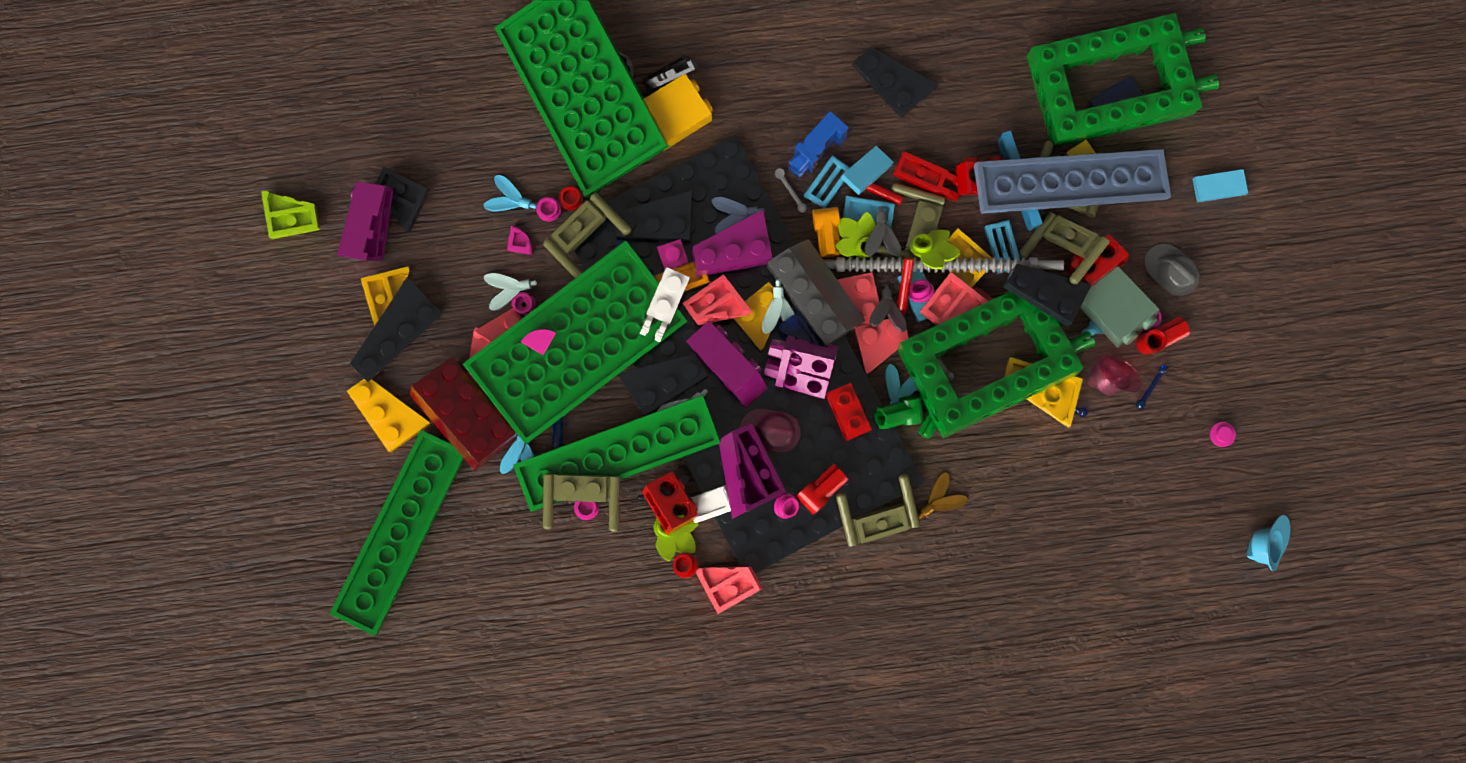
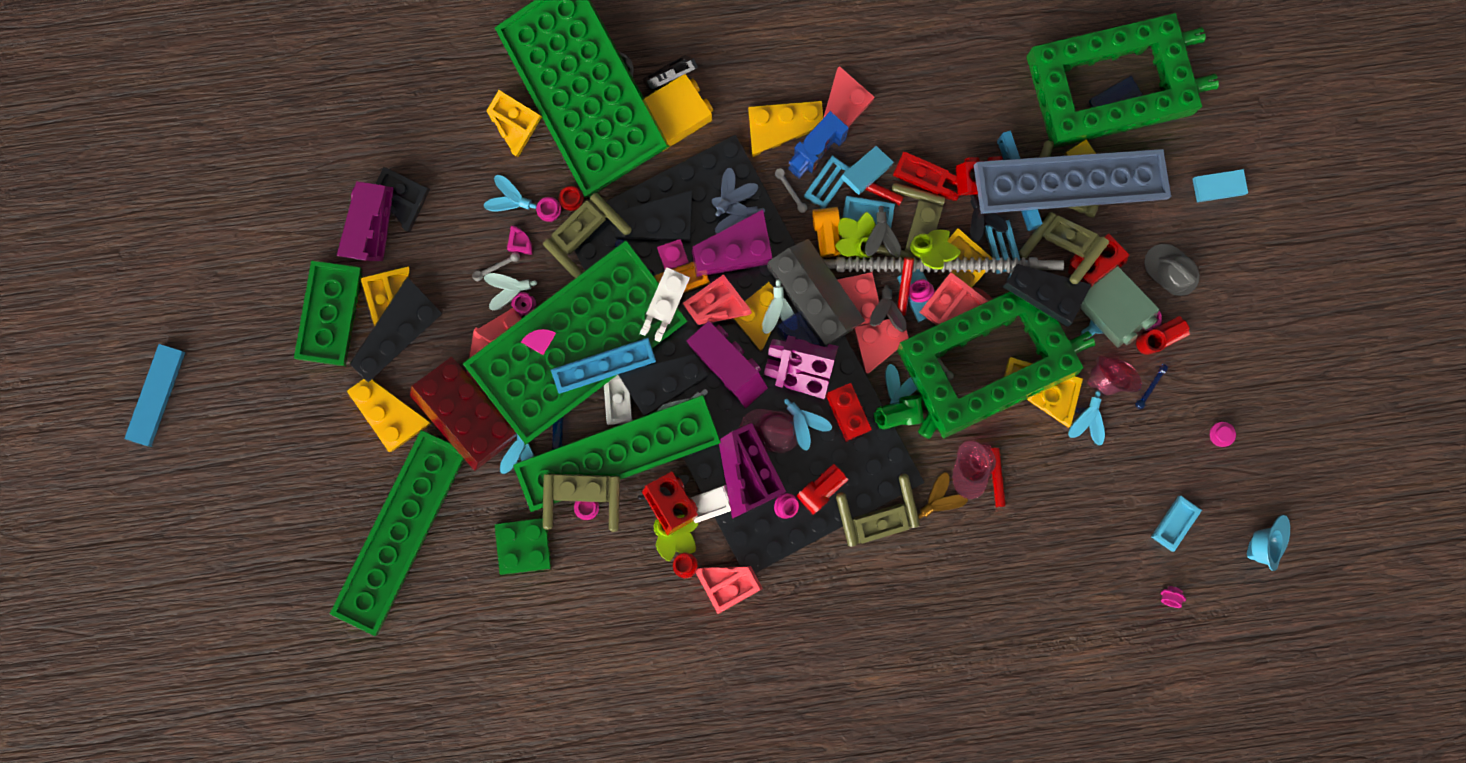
lime wing [261,191,321,239] -> none
black wing [852,47,939,119] -> none
none -> dark azure tile [124,344,185,447]
none -> green plate [294,261,363,367]
none -> light grey hinge [472,252,520,281]
none -> yellow wing [487,90,542,157]
none -> green plate [494,518,552,575]
none -> dark azure tile [551,338,656,394]
none -> white hinge [604,375,632,425]
none -> sand blue piece [716,168,758,216]
none -> yellow wing [748,101,823,157]
none -> medium azure piece [784,399,832,451]
none -> coral wing [824,66,875,127]
none -> clear pink piece [952,440,996,499]
none -> black piece [970,195,1008,243]
none -> red piece [989,448,1006,507]
none -> medium azure piece [1068,391,1105,445]
none -> medium azure tile [1151,496,1202,552]
none -> dark pink plate [1161,586,1186,608]

